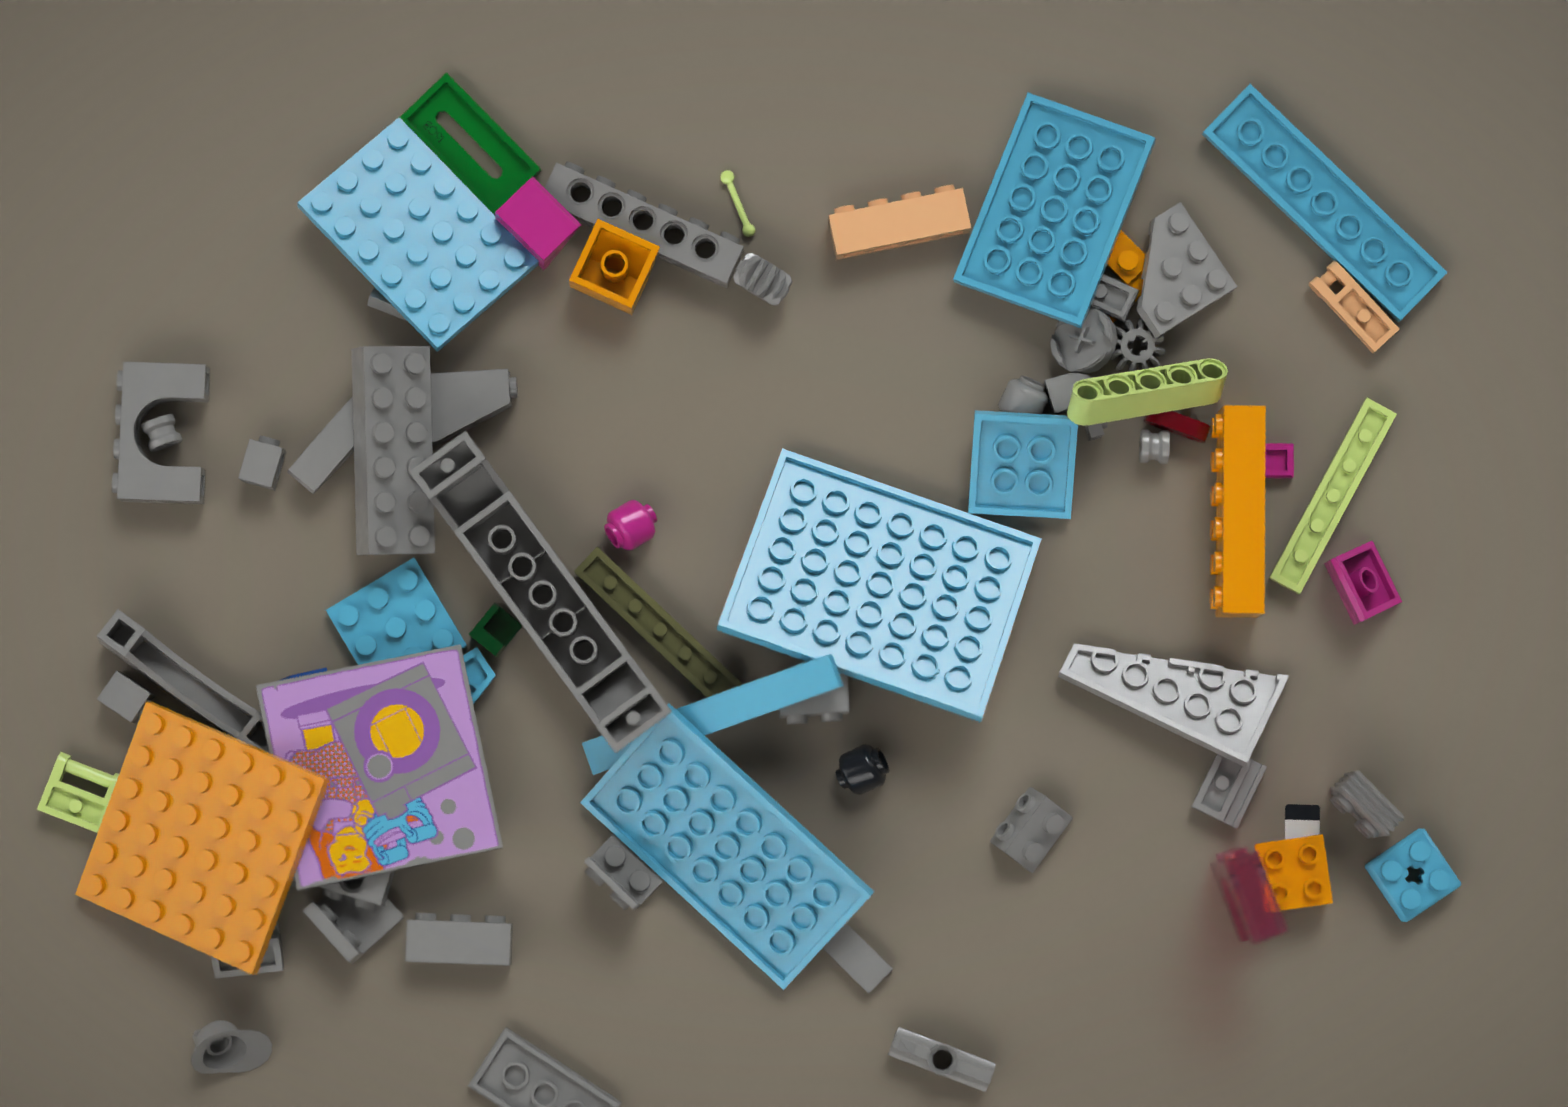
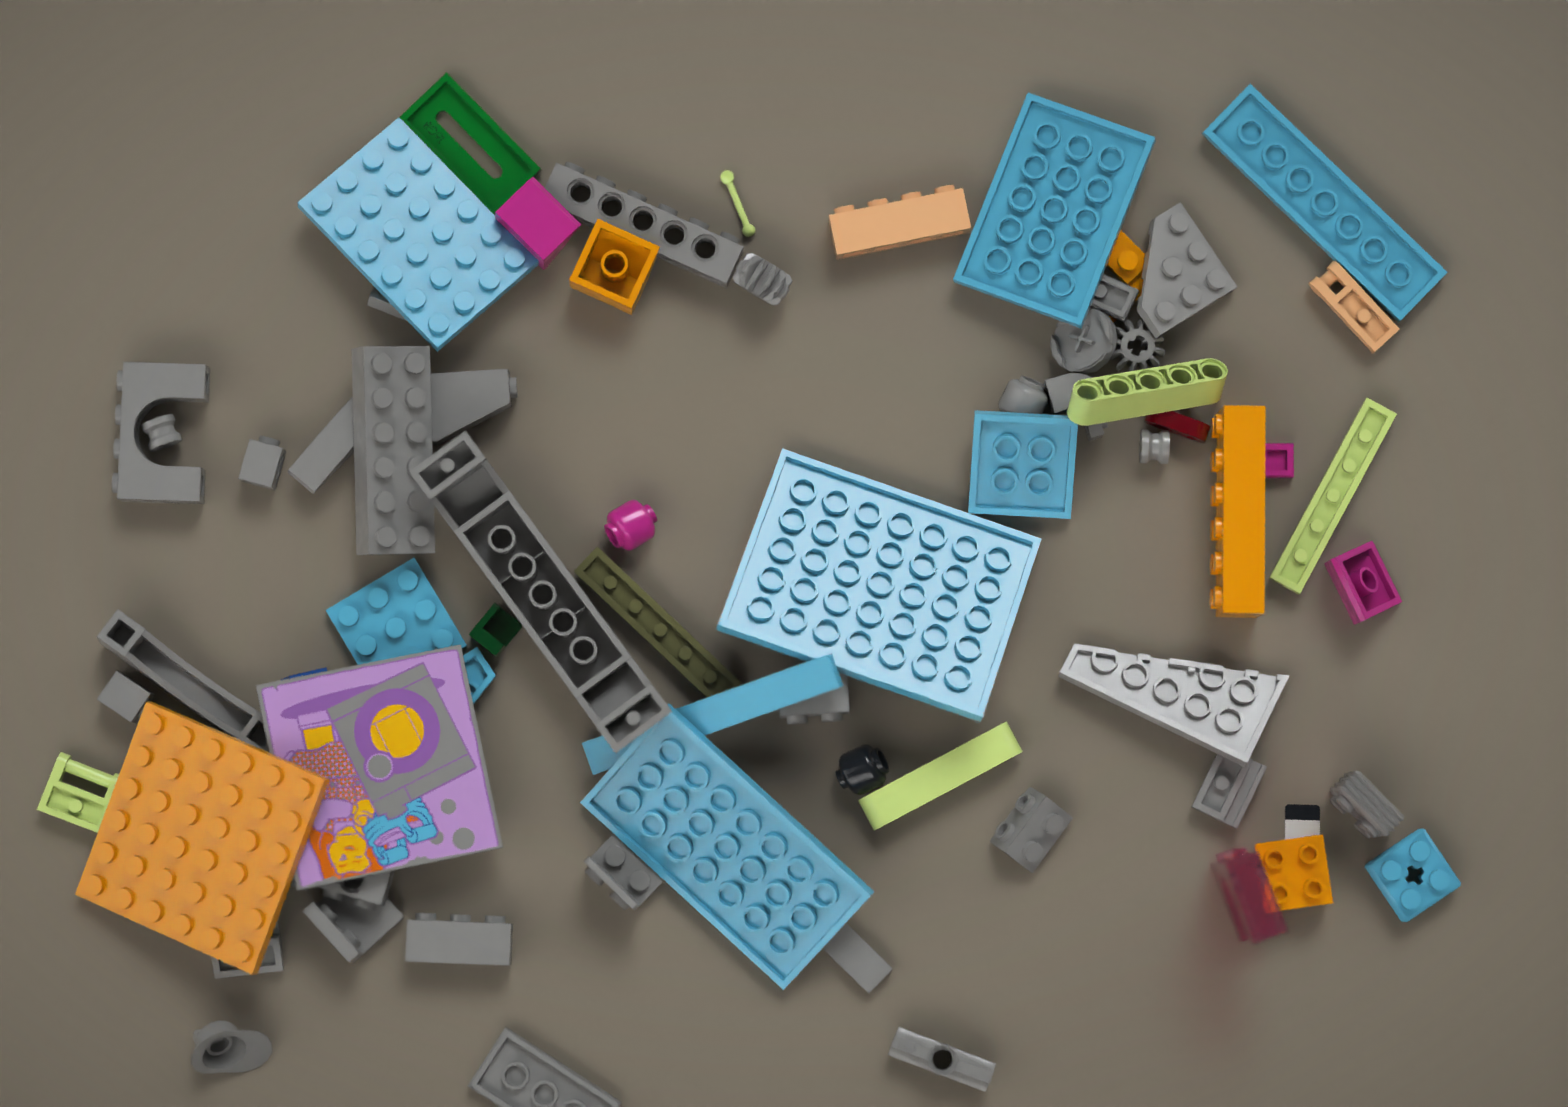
none -> yellowish green beam [858,721,1023,831]

